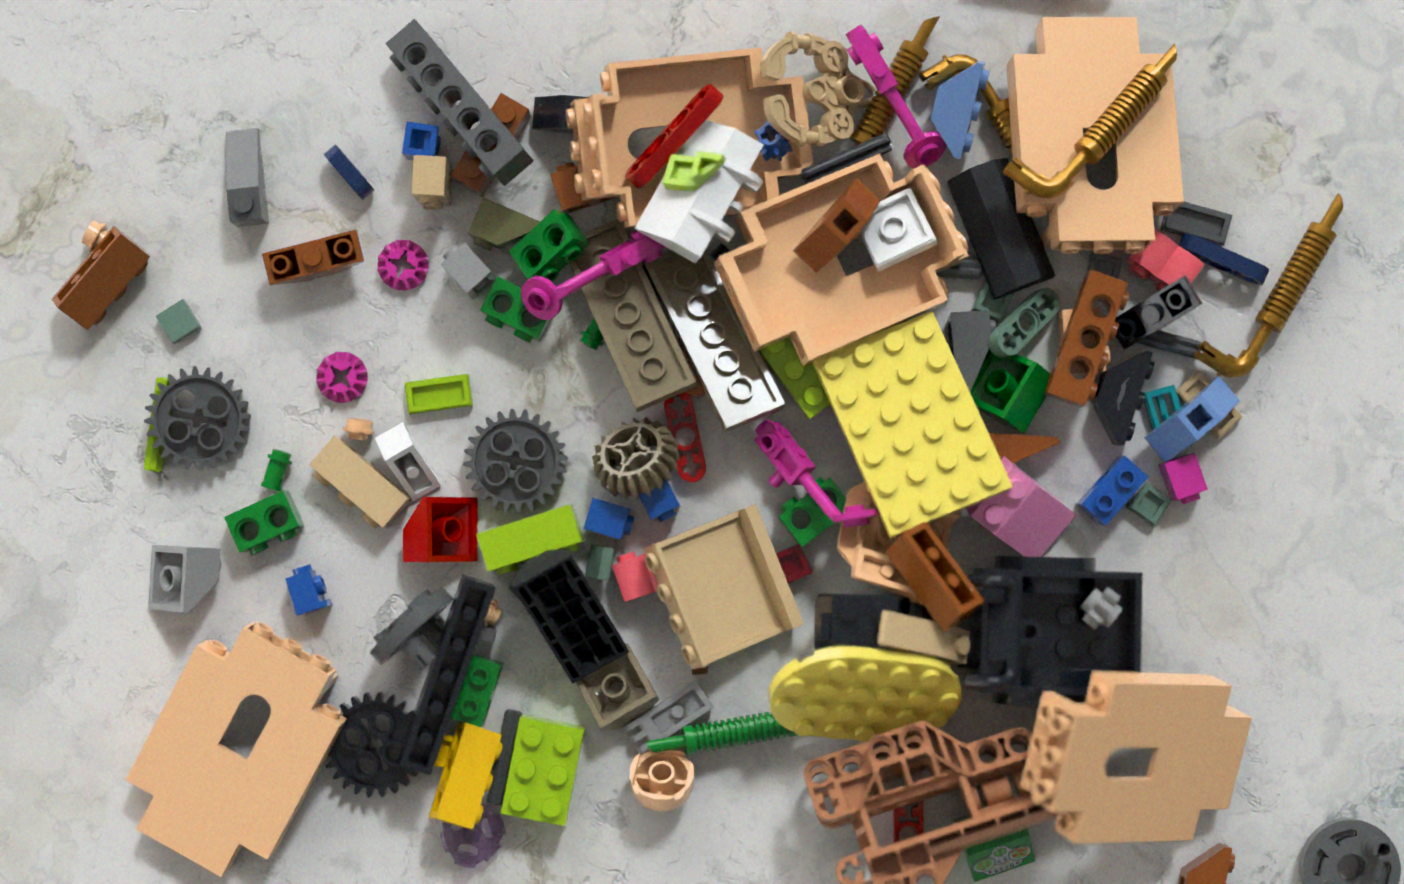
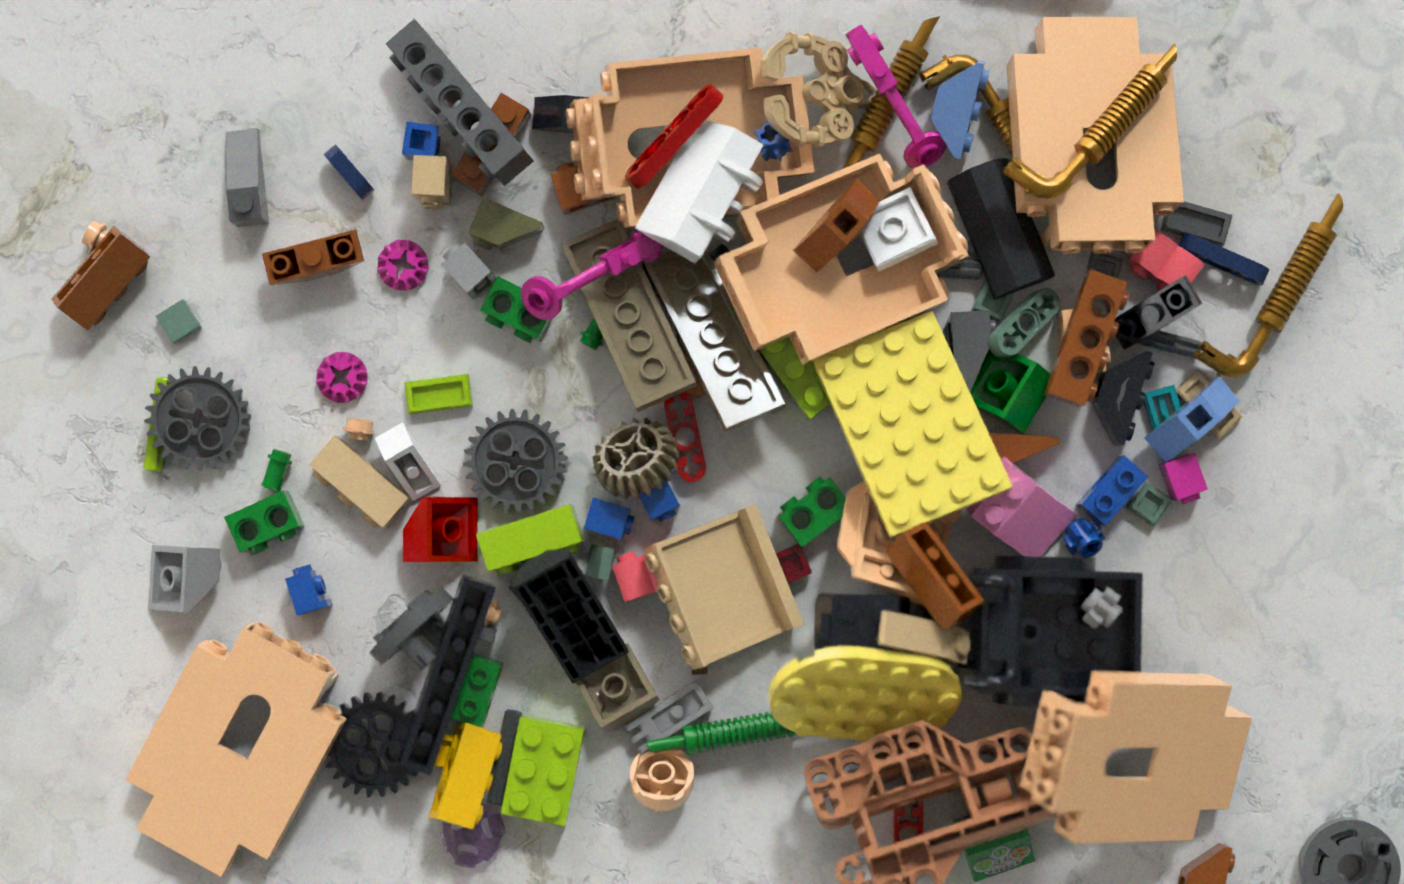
green brick [509,209,590,282] -> none
lime slope [662,151,726,191] -> none
dark pink piece [754,420,879,528] -> none
black axle [801,134,893,184] -> none
none -> blue gear [1063,518,1105,558]

